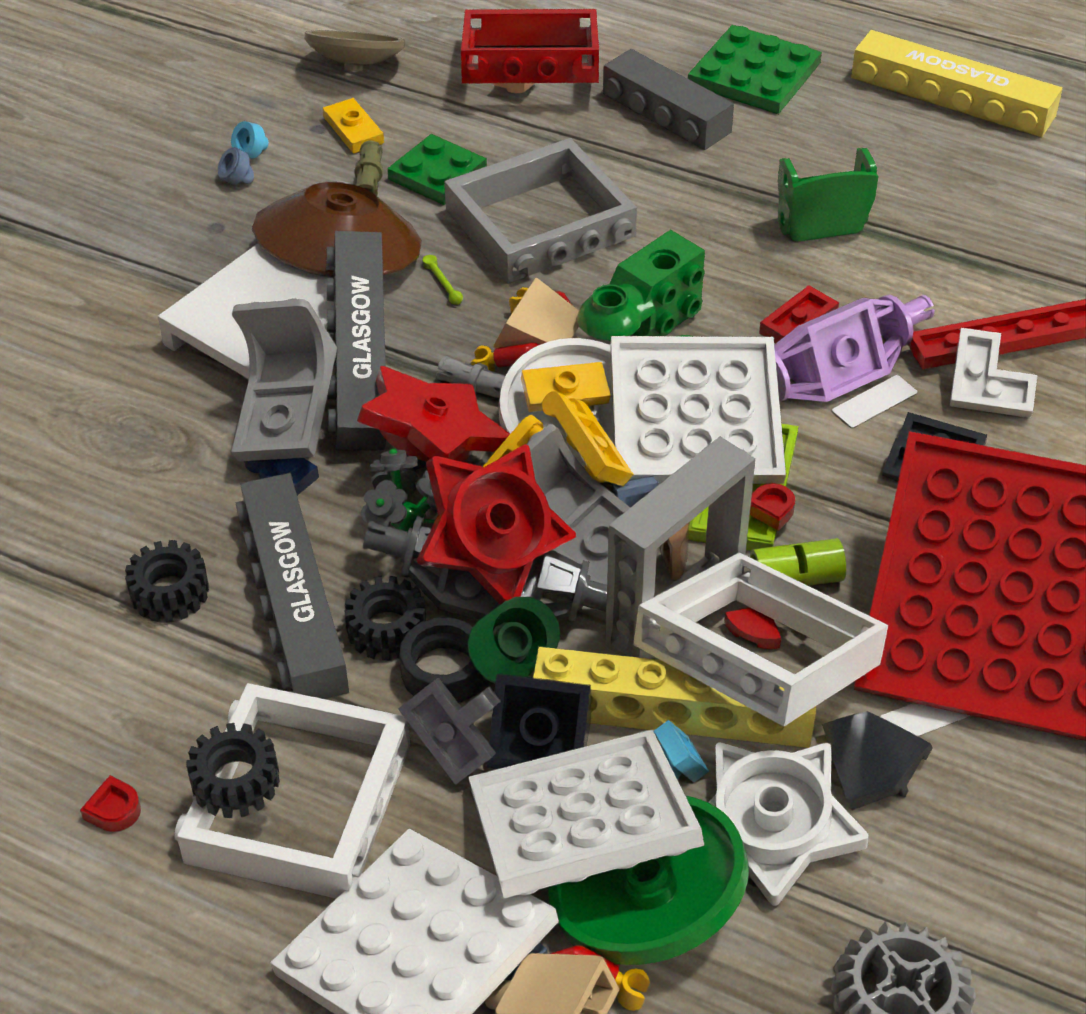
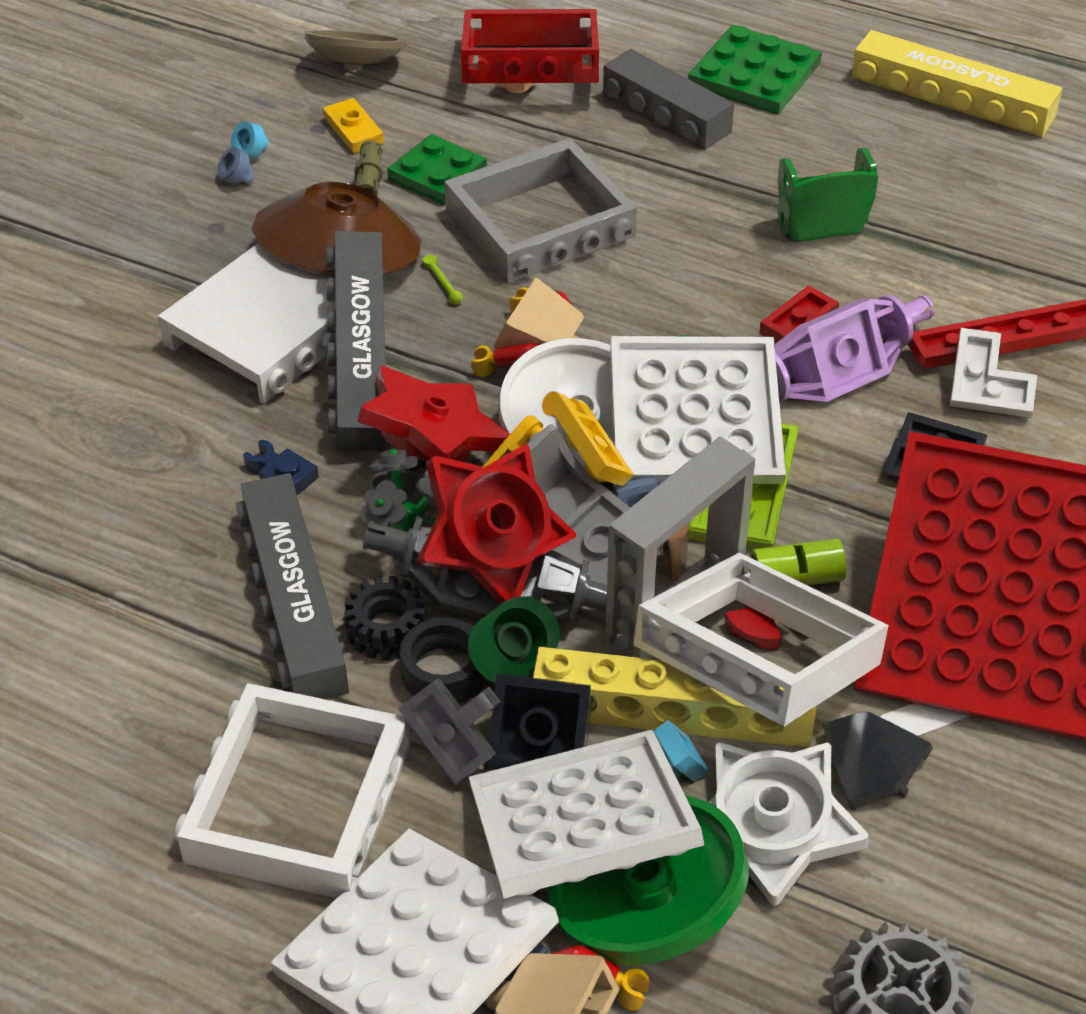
red tile [80,775,141,832] -> none
black tyre [125,540,209,623] -> none
black tyre [186,723,280,818] -> none
light grey bracket [231,298,337,461] -> none
light grey pin [436,356,505,398] -> none
yellow plate [521,362,611,412] -> none
green brick [577,229,705,341] -> none
red tile [750,483,795,531] -> none
white sticker [832,375,917,427] -> none

